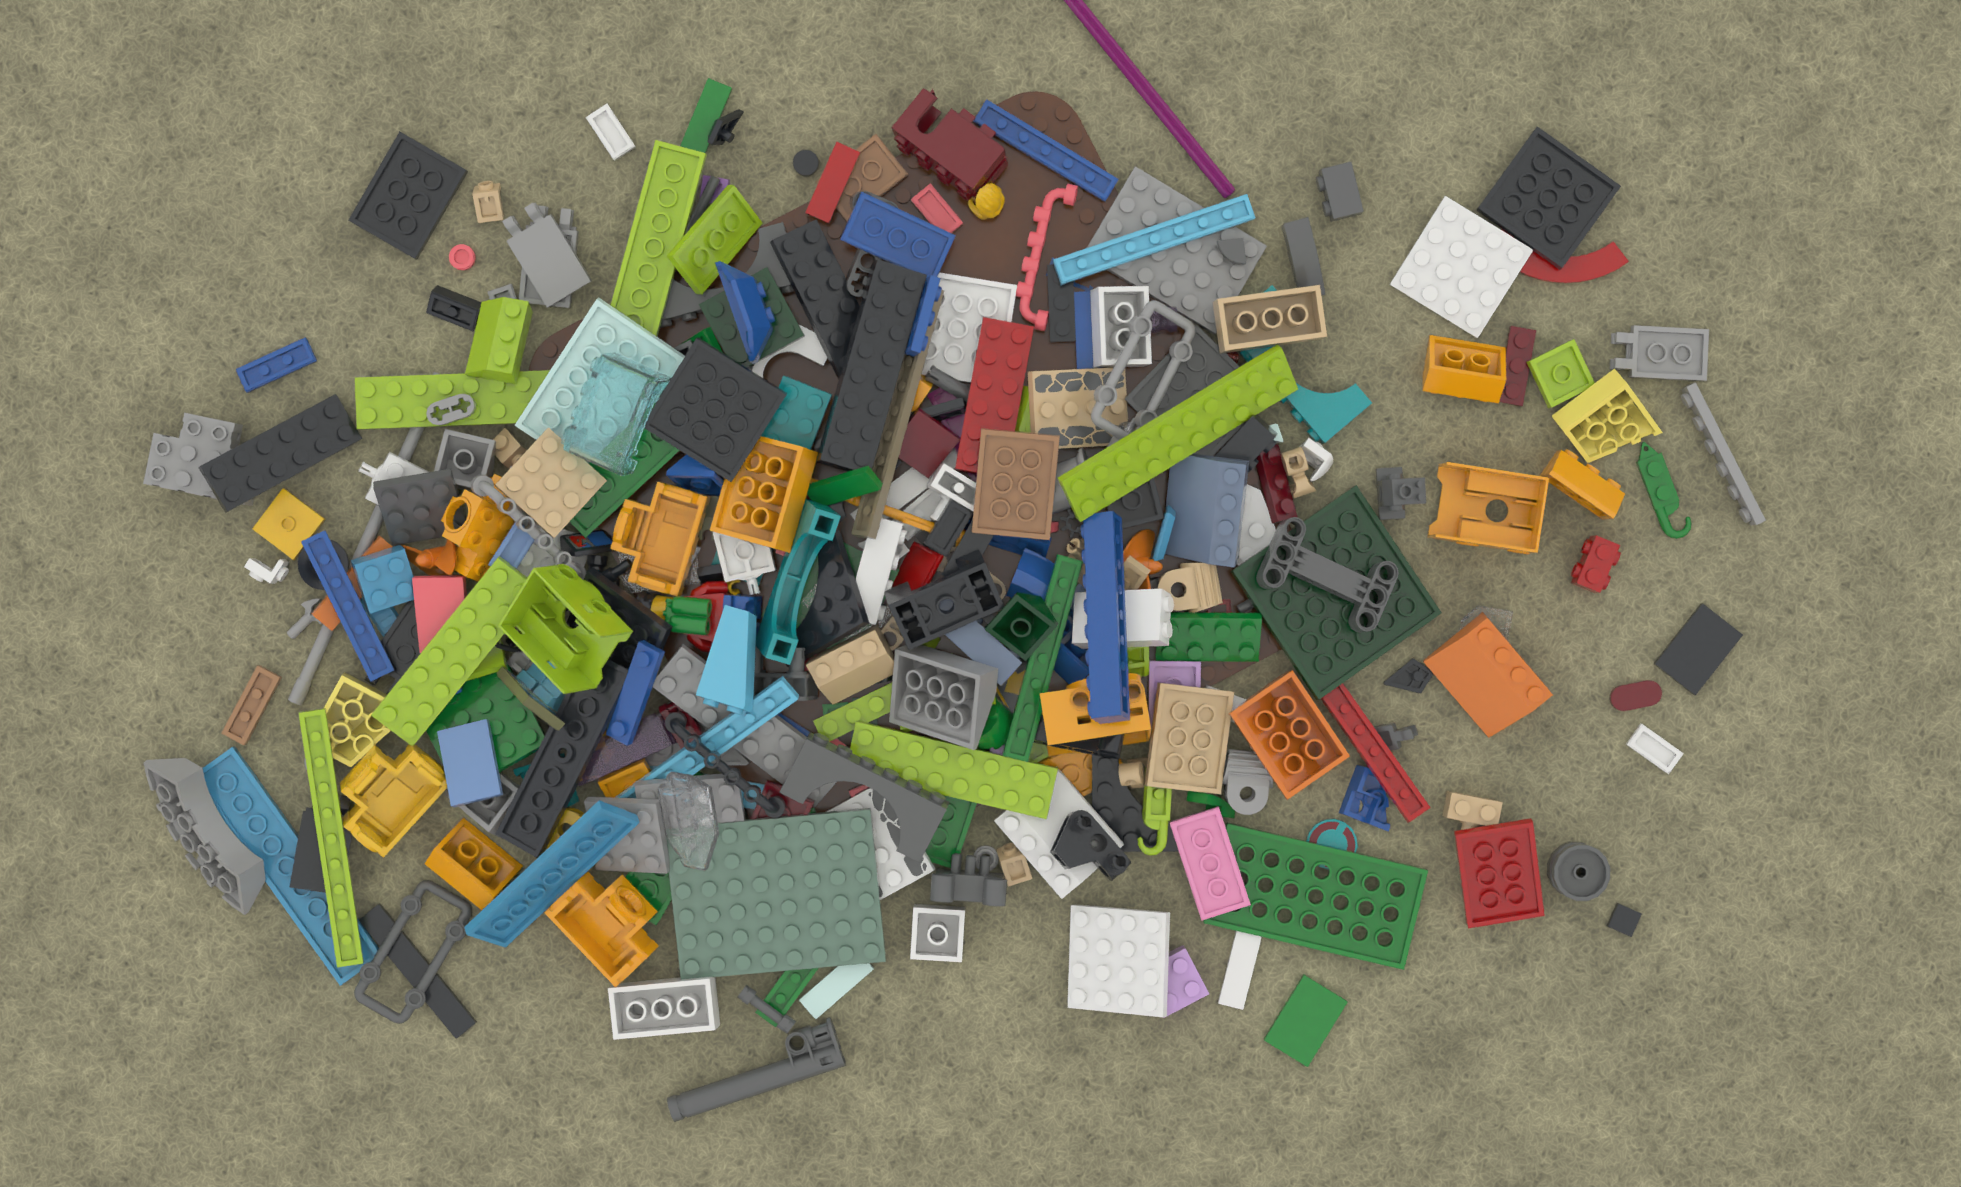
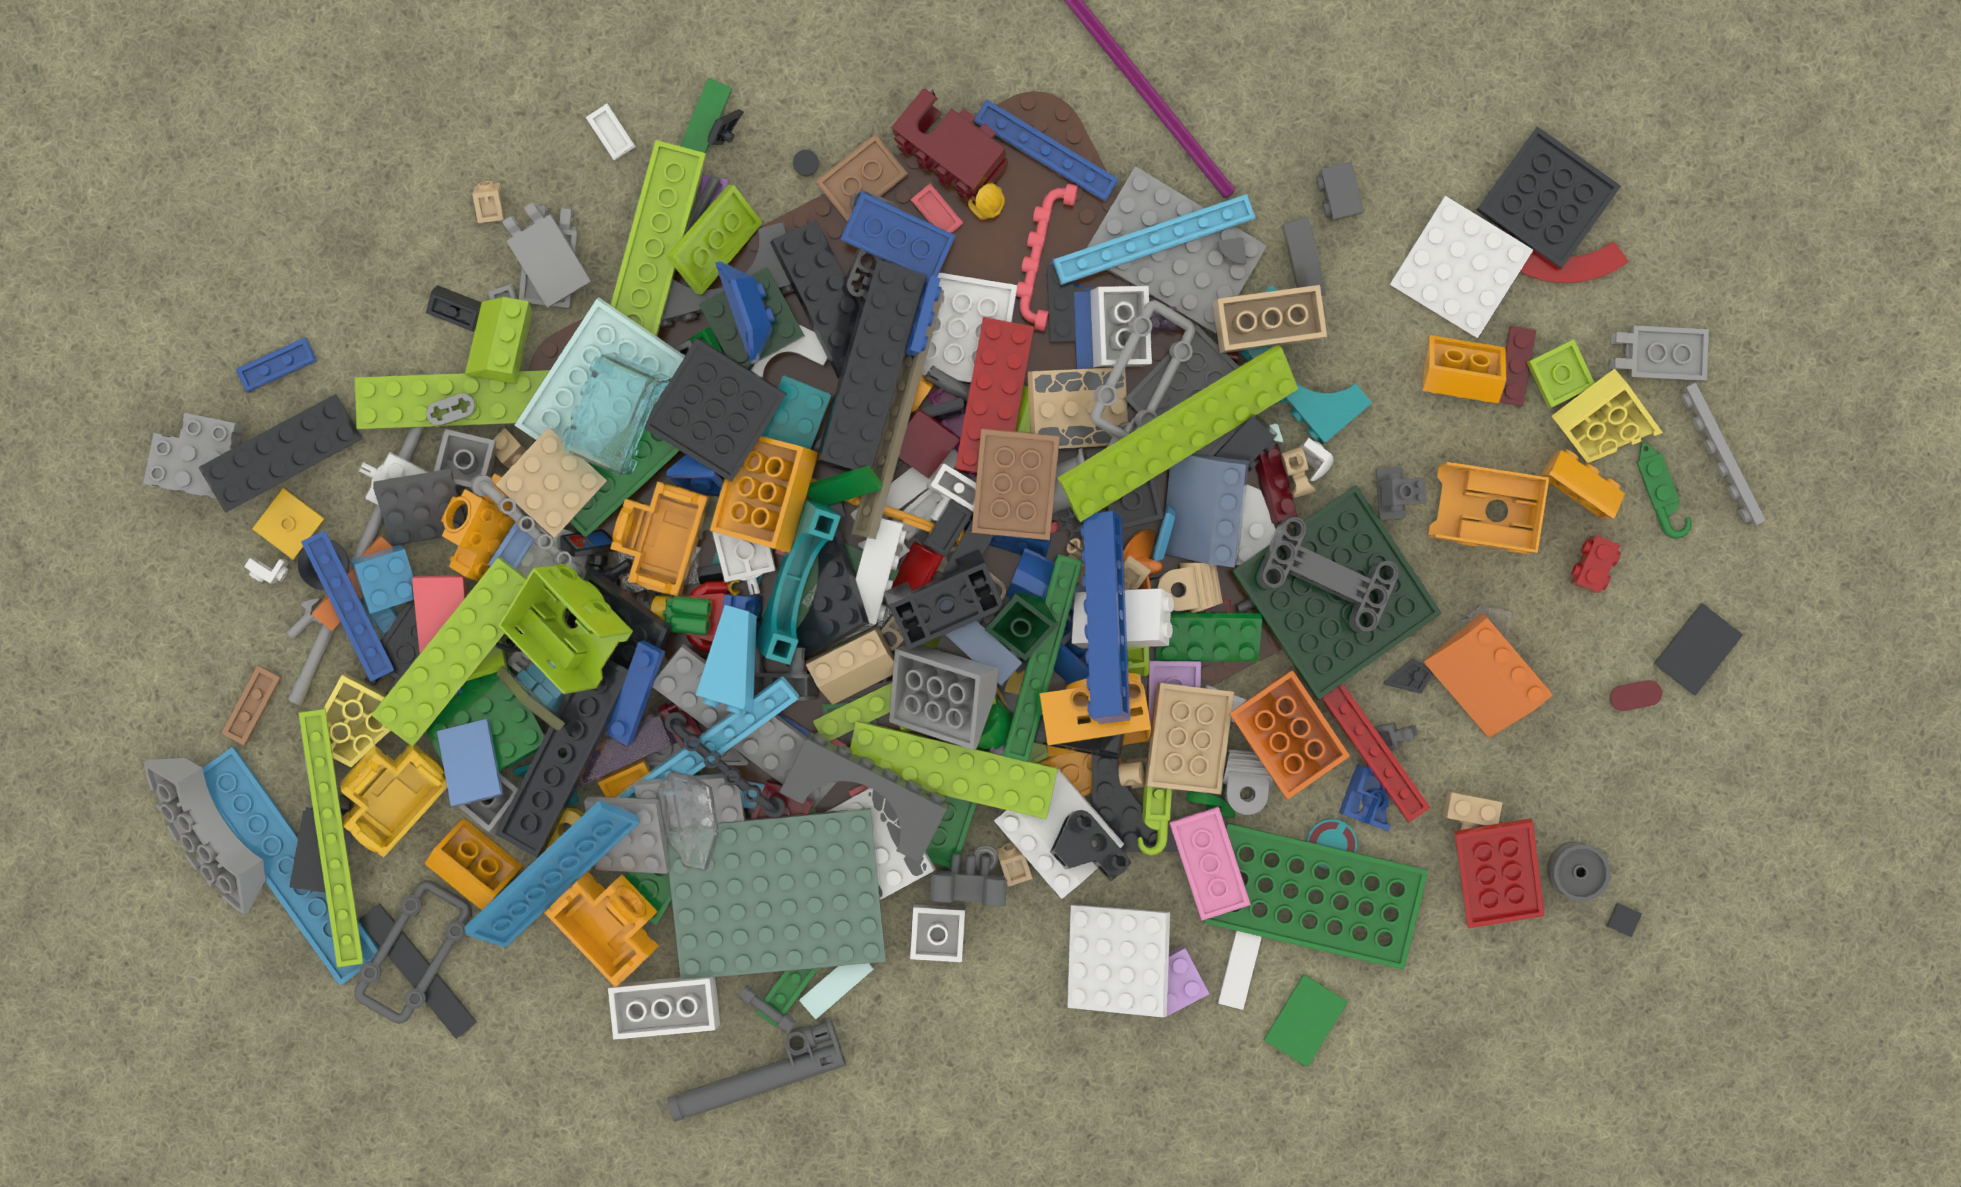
black plate [348,131,468,260] -> none
orange piece [401,539,458,576] -> none
coral tile [449,244,476,271] -> none
red tile [805,142,860,224] -> none
white tile [1626,723,1684,774] -> none

